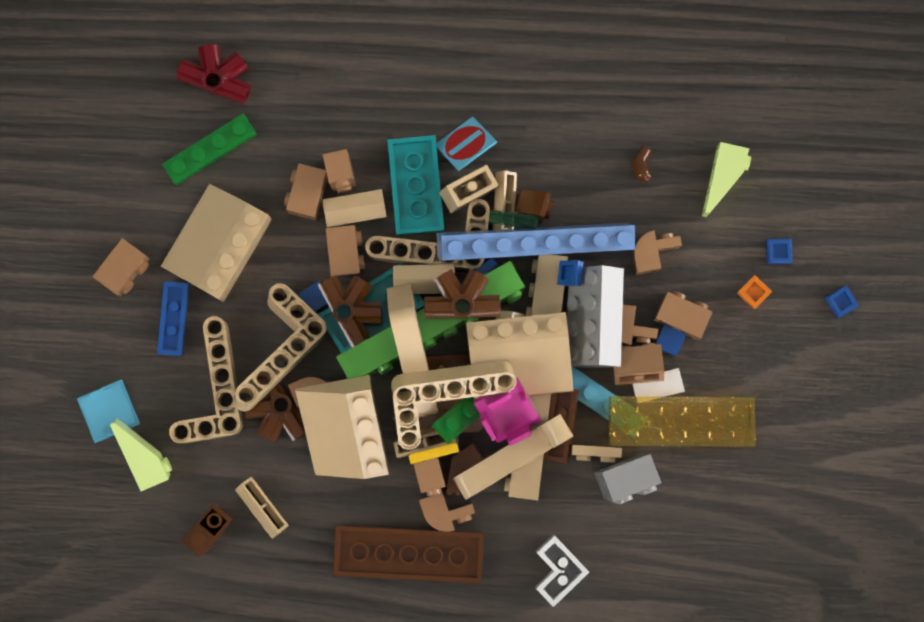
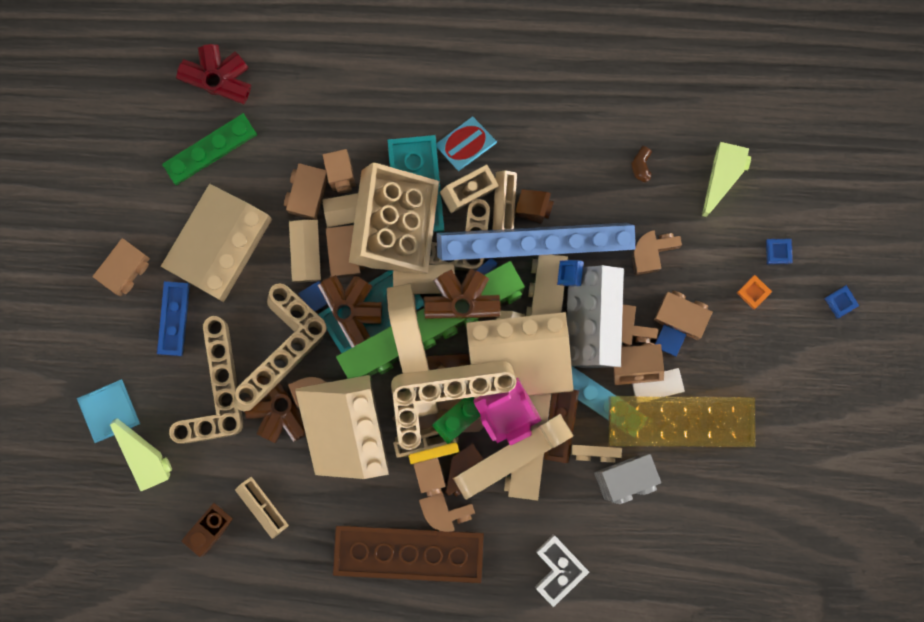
clear green axle [490,210,538,229] -> none
none -> tan piece [289,220,321,283]
none -> tan slope [349,162,439,274]

